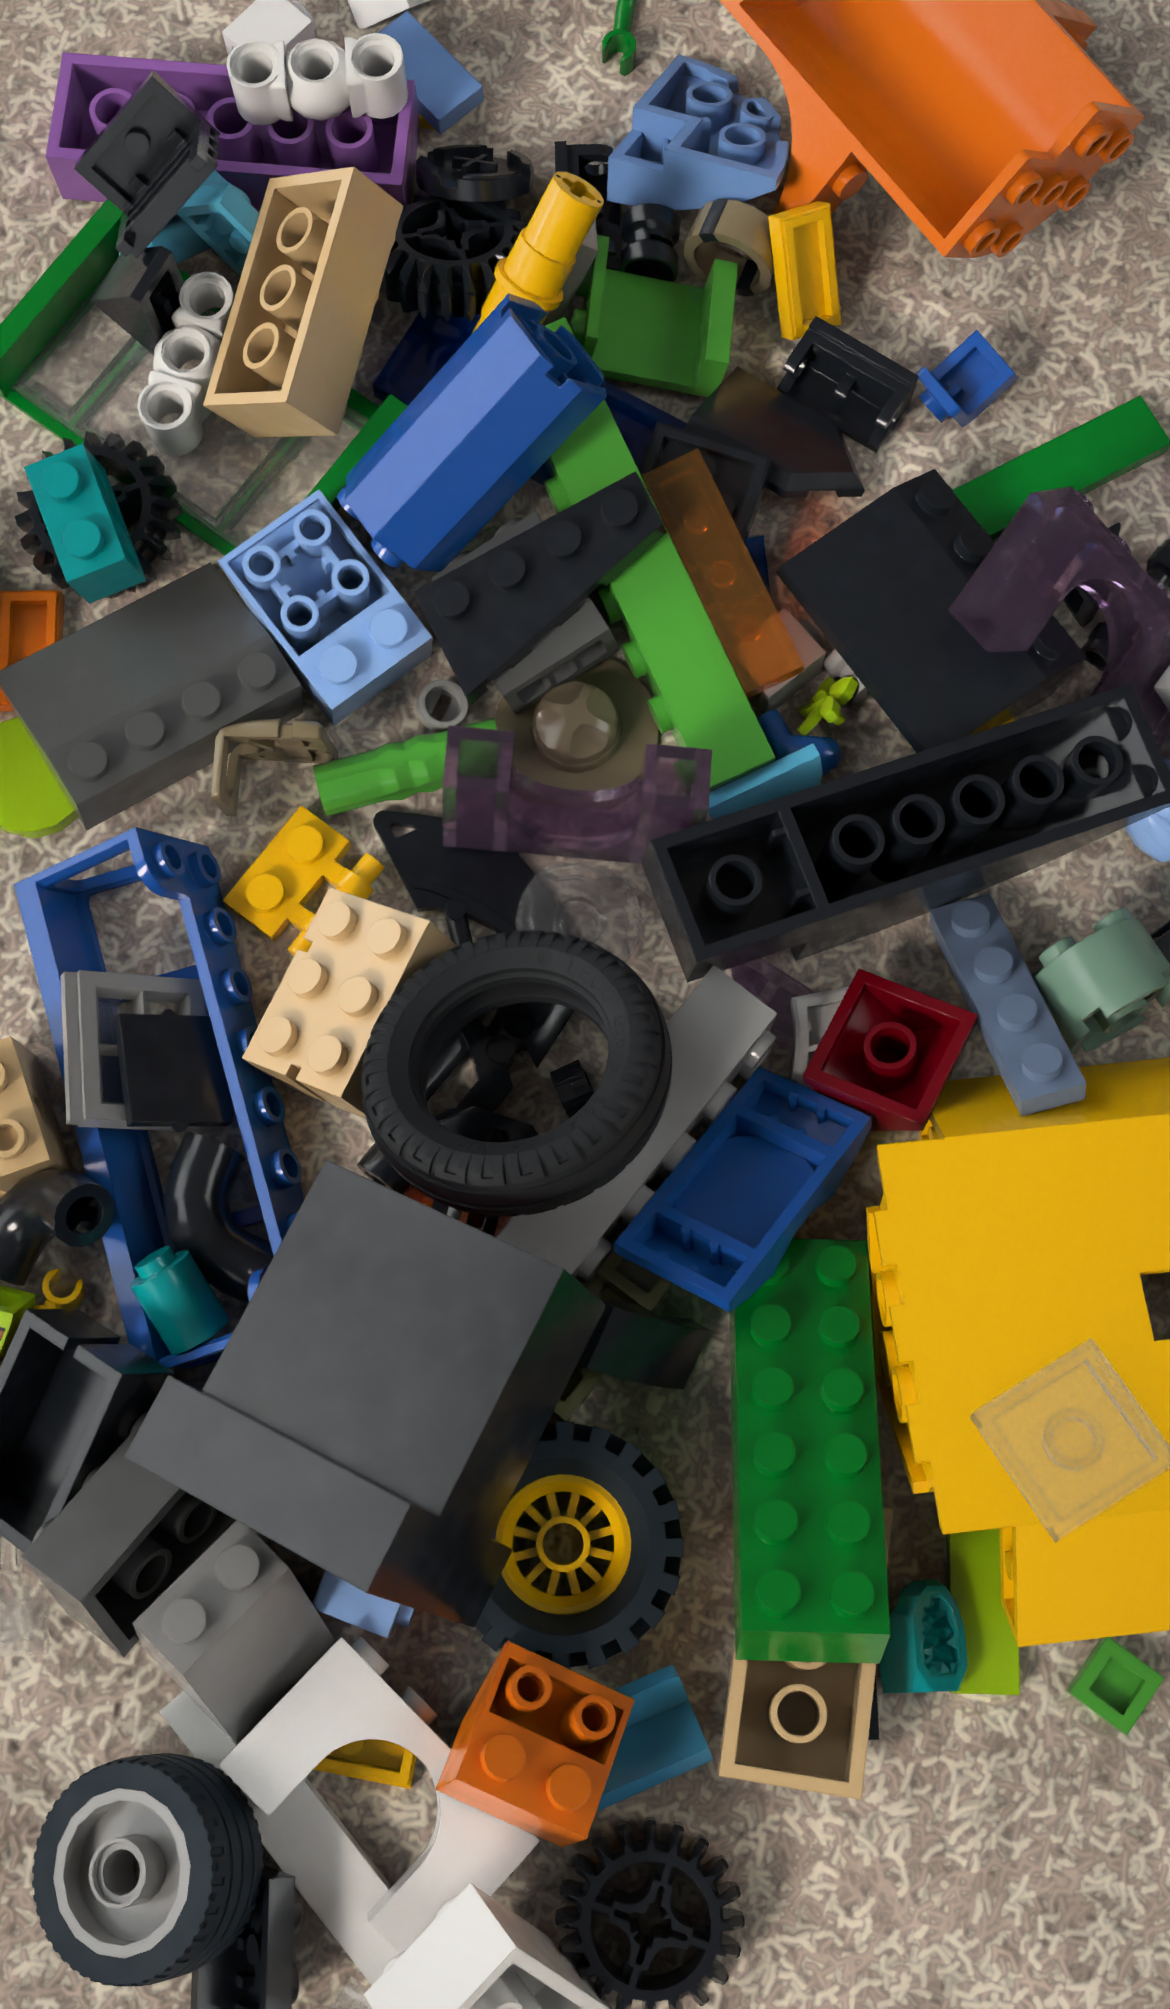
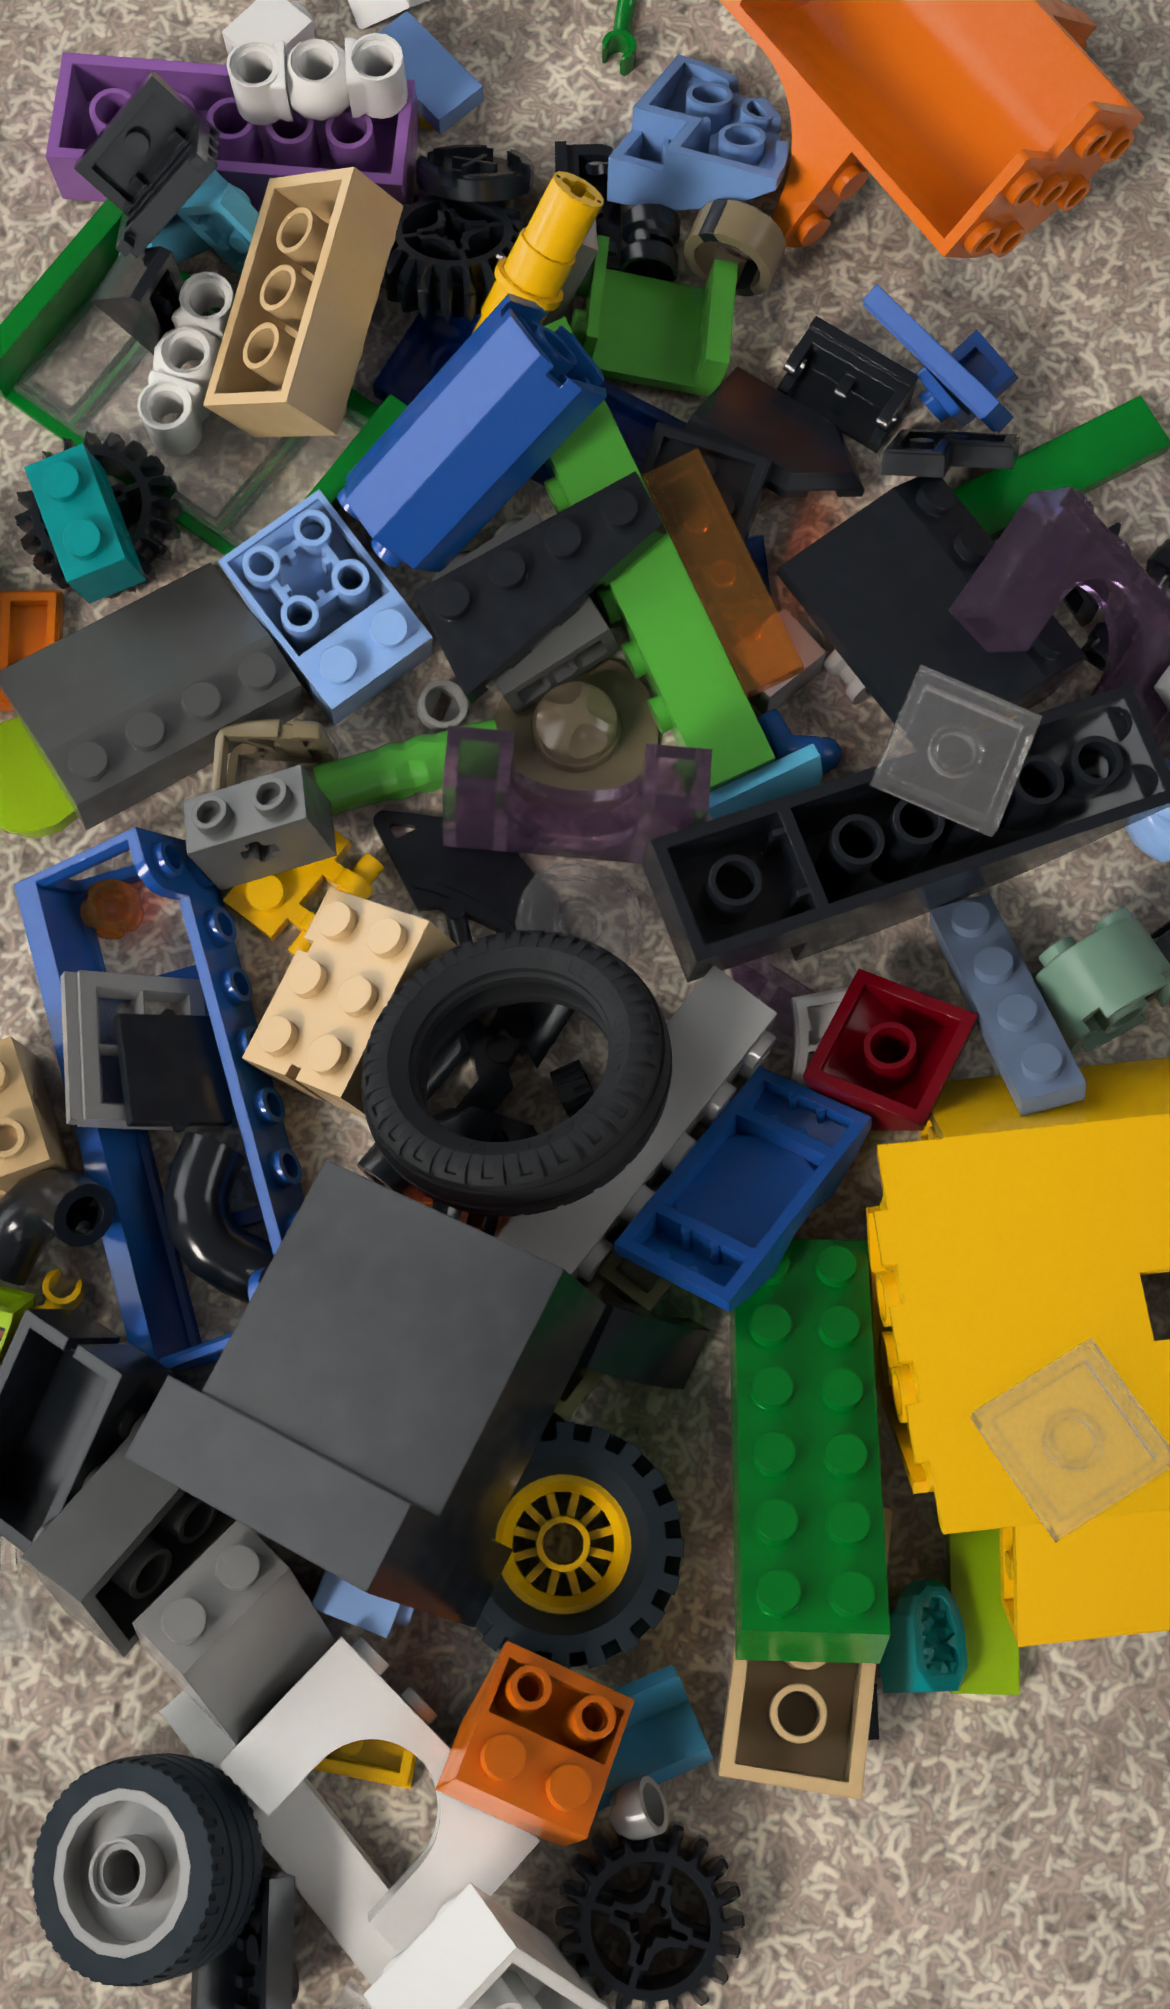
teal brick [129,1246,229,1355] -> none
yellow tile [768,201,842,340] -> none
lime plant [796,676,858,736] -> none
bright green tile [1065,1637,1164,1735] -> none
none -> clear orange plate [80,879,144,940]
none -> dark grey brick [183,764,337,890]
none -> light grey hinge [609,1776,668,1840]
none -> tile [862,284,1014,433]
none -> clear tile [870,665,1042,837]
none -> black tile [881,429,1020,478]

